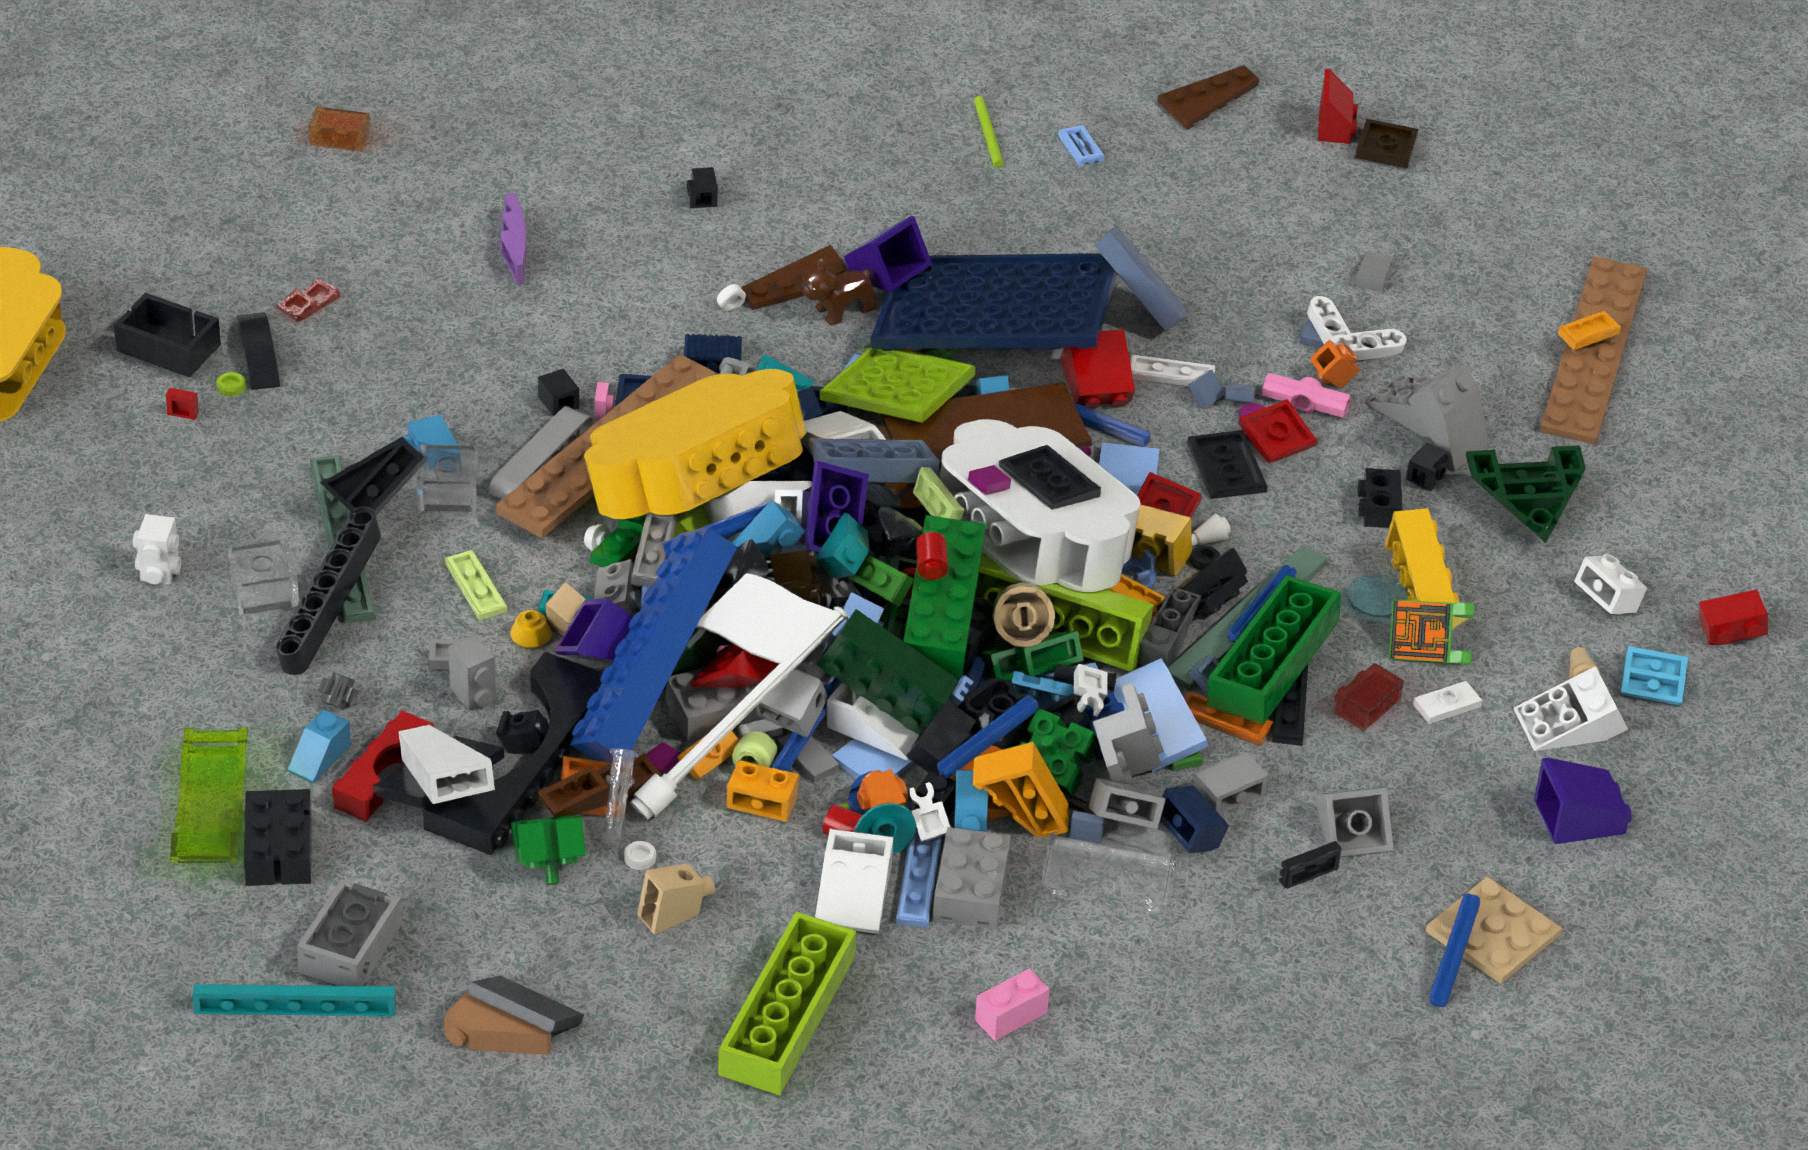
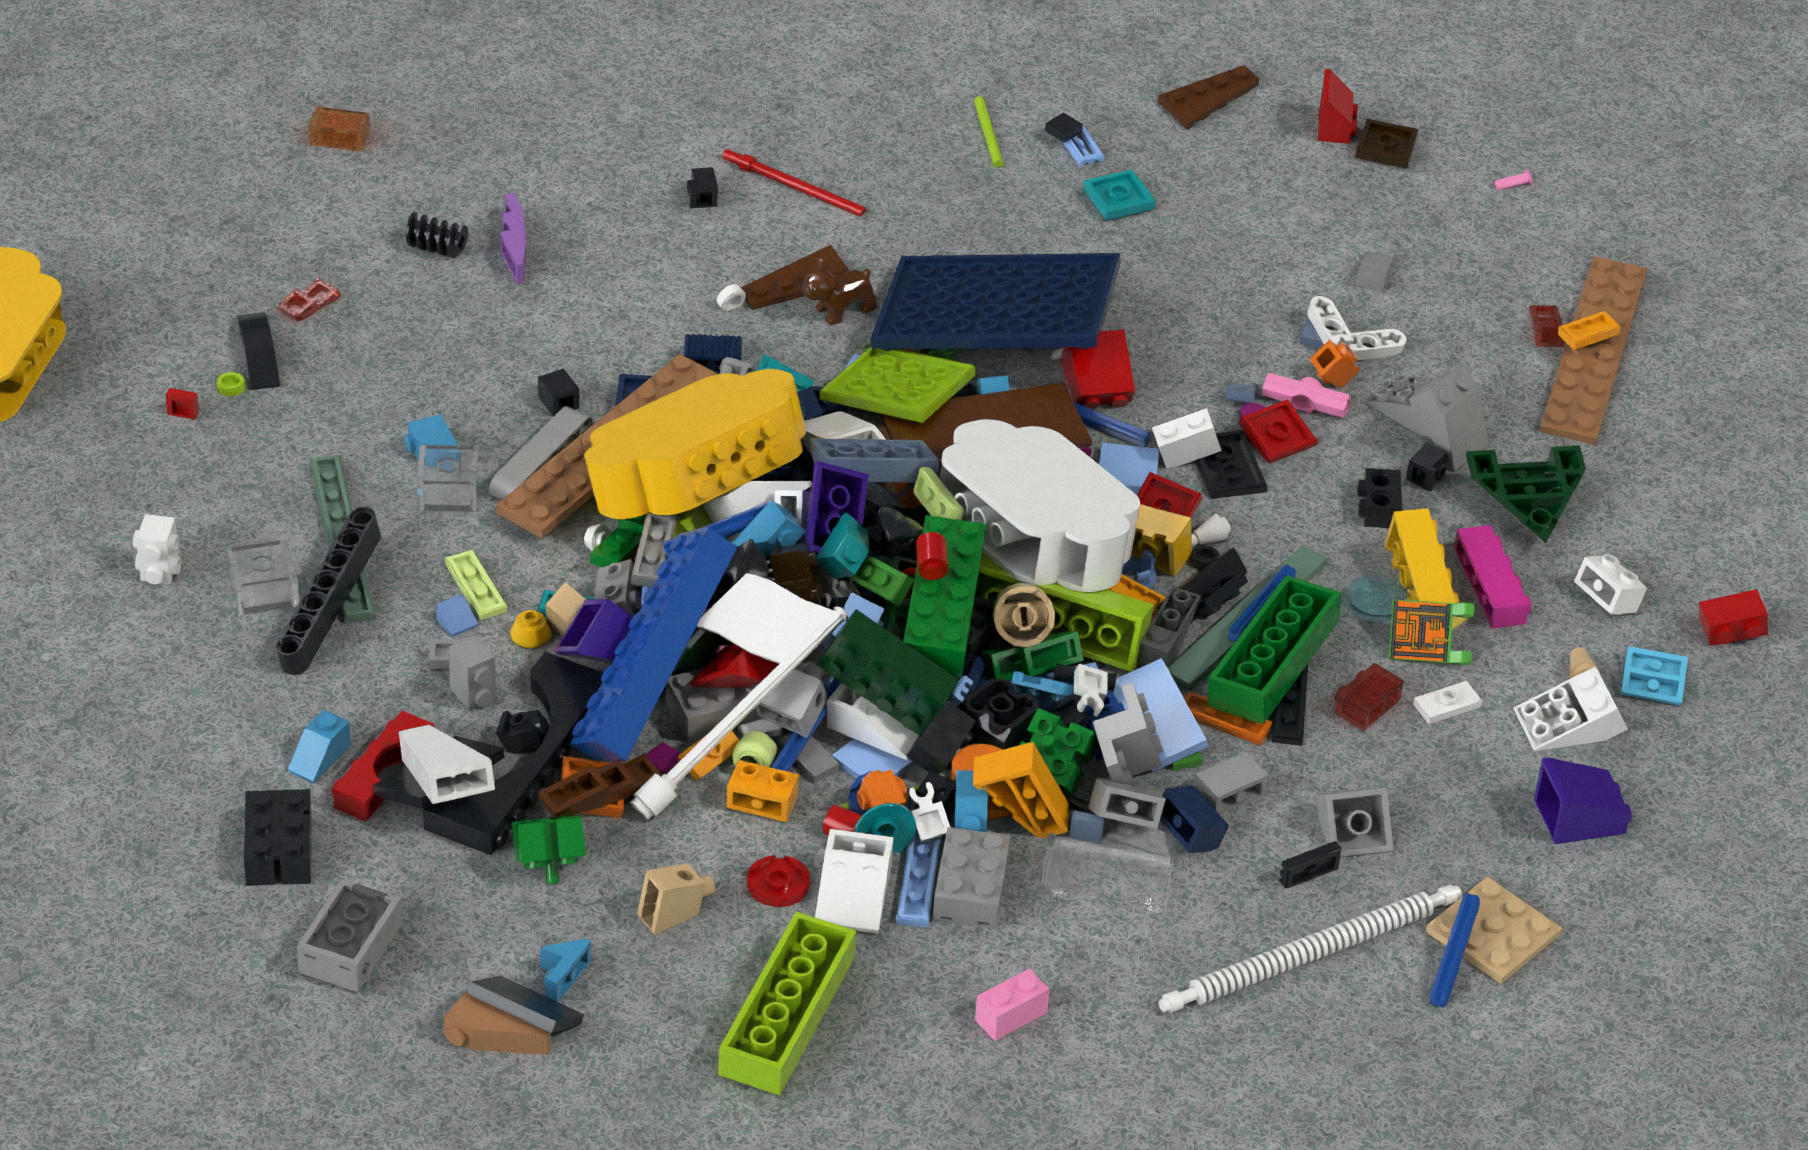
black piece [114,292,221,377] -> none
clear neon green windscreen [170,727,249,863] -> none
teal plate [192,984,396,1017] -> none
dark grey gear [318,672,359,710] -> none
black wedge [319,437,429,516] -> none
bright pink plate [594,382,614,421] -> none
clear pin [601,748,639,847] -> none
white tile [624,841,656,870] -> none
dark purple slope [844,216,932,292] -> none
blue axle [937,695,1038,778] -> none
magenta tile [968,465,1011,495] -> none
black tile [999,445,1101,510] -> none
sand blue slope [1094,225,1188,331] -> none
white tile [1130,355,1215,386] -> none
sand blue tile [1188,370,1225,408] -> none
sand blue tile [1189,653,1219,695] -> none
none -> black piece [406,212,469,259]
none -> medium blue slope [436,594,478,637]
none -> dark azure slope [540,938,591,1002]
none -> red bar [722,149,866,217]
none -> red tile [746,855,811,907]
none -> black tile [1045,112,1083,143]
none -> teal plate [1083,169,1156,221]
none -> white slope [1152,408,1222,468]
none -> white hose [1159,884,1462,1013]
none -> dark pink brick [1454,525,1531,629]
none -> bright pink piece [1493,170,1532,190]
none -> clear red slope [1529,305,1564,347]

